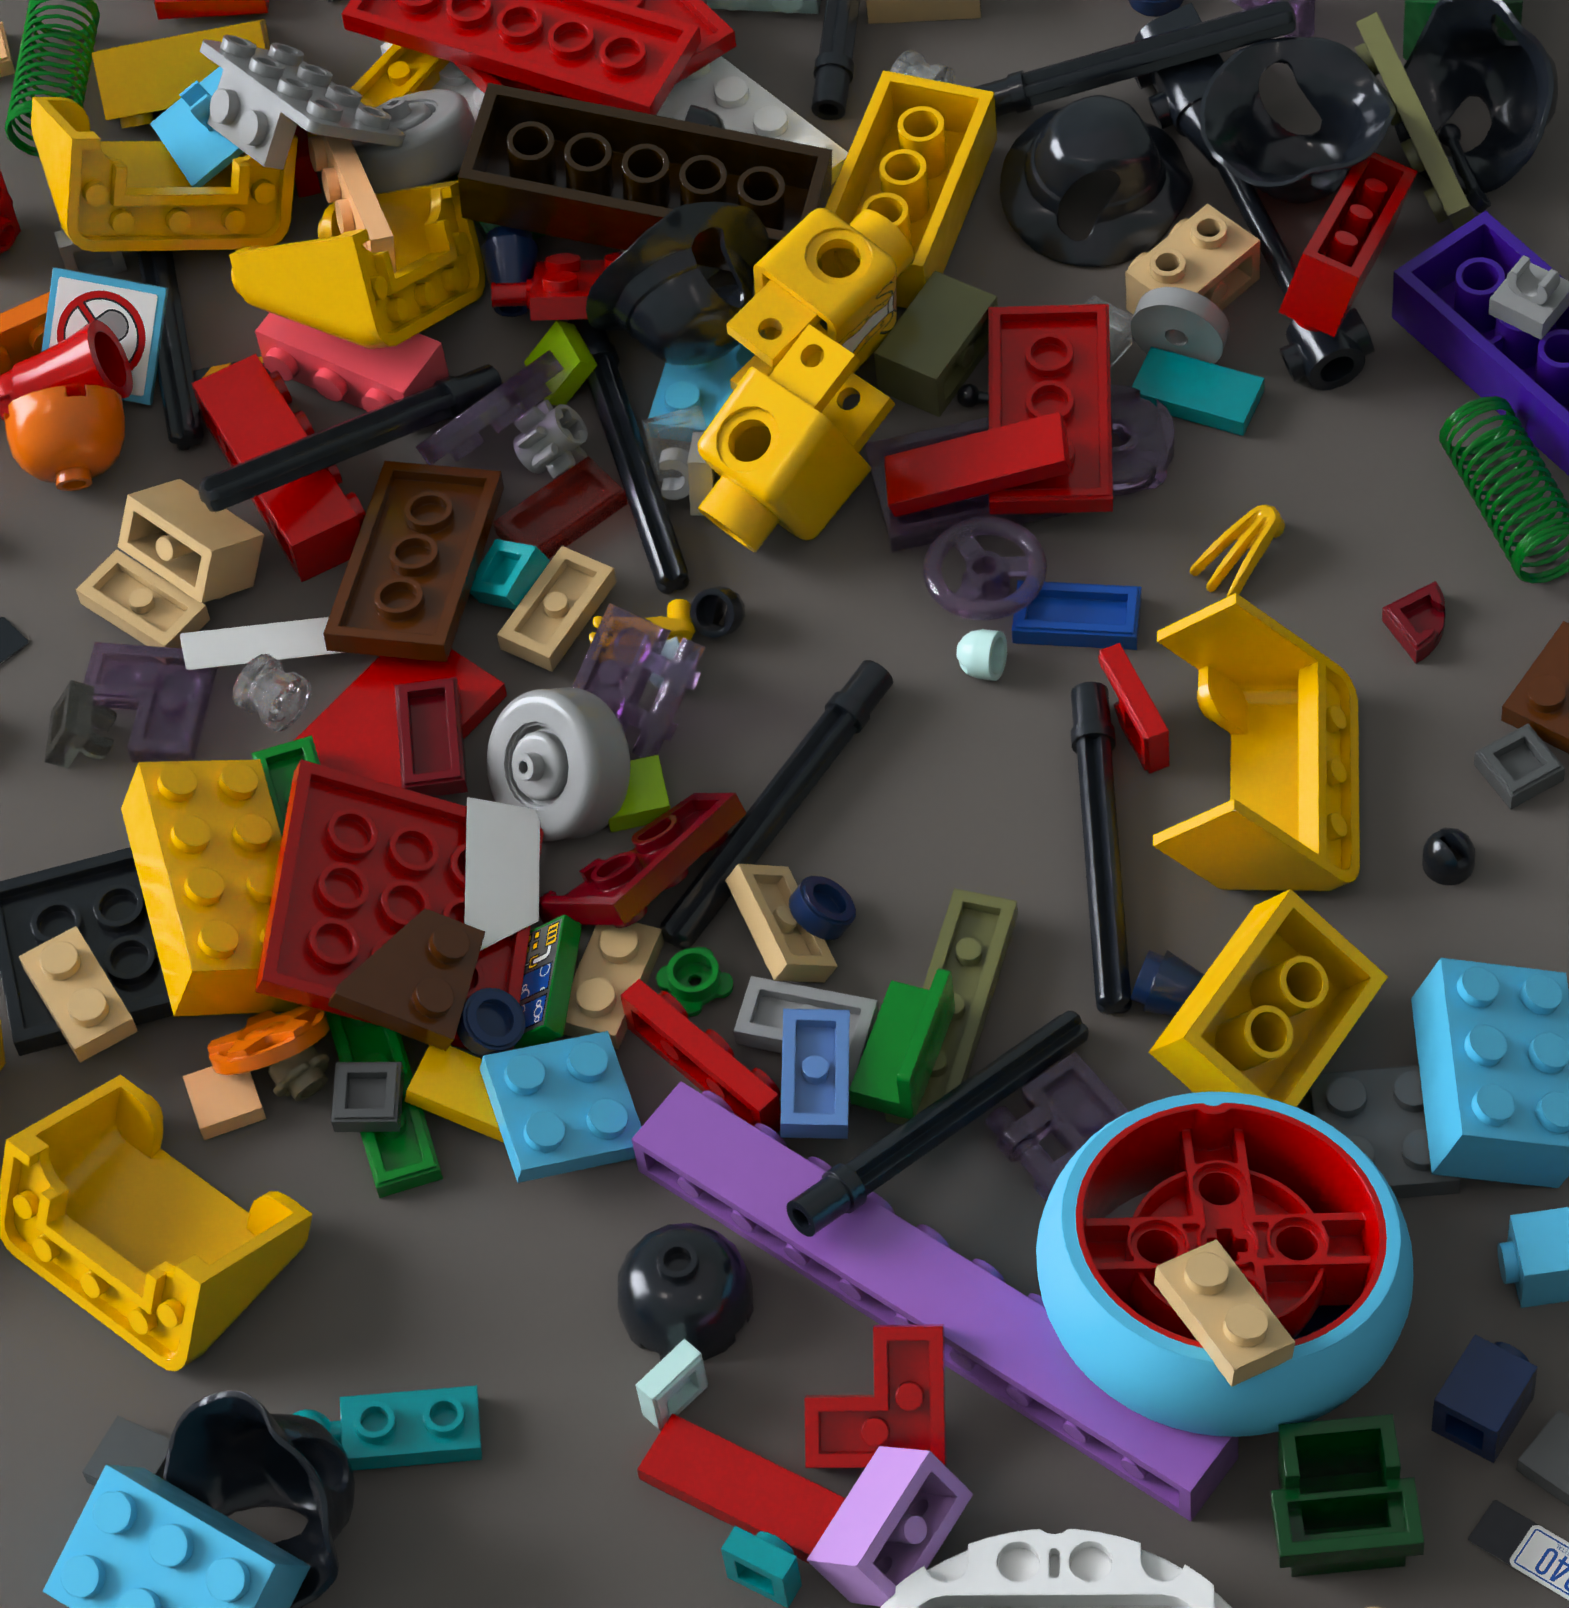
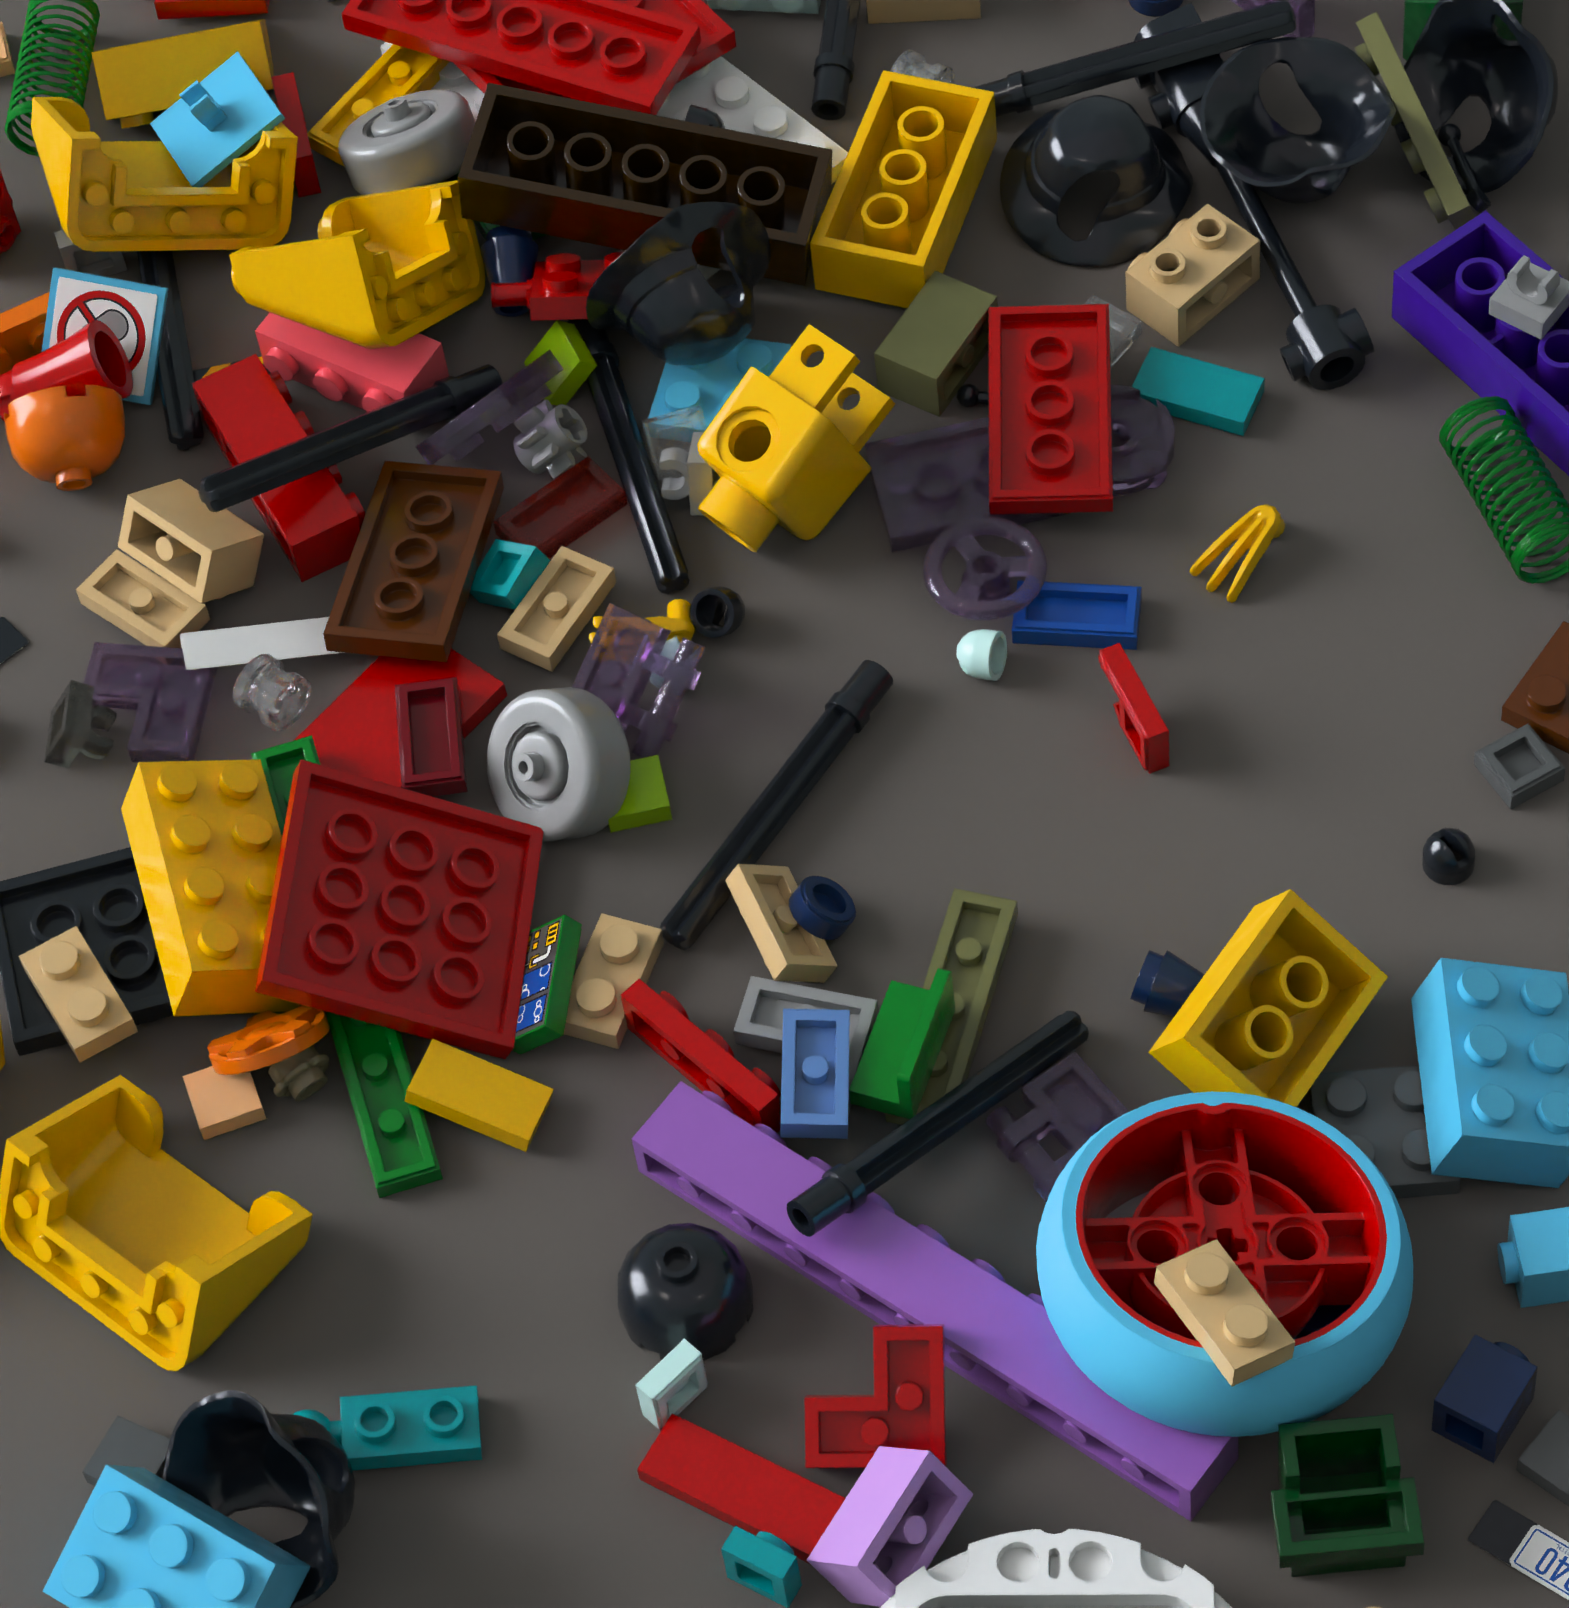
light grey bracket [200,35,406,170] -> none
light nougat plate [308,135,396,272] -> none
reddish brown wing [328,908,485,1051] -> none
dark grey tile [331,1062,405,1132] -> none
dark blue tile [457,988,525,1057] -> none
white sticker [464,797,540,951] -> none
medium azure plate [479,1031,642,1183] -> none
dark red wing [539,793,747,928] -> none
green plate [656,947,734,1017] -> none
yellow piece [726,208,915,390] -> none
red tile [884,411,1071,517] -> none
black axle [1071,682,1132,1015] -> none
light grey piece [1130,287,1230,364] -> none
yellow windscreen [1153,593,1360,891] -> none
red brick [1278,152,1418,337] -> none
dark red tile [1382,581,1445,664] -> none

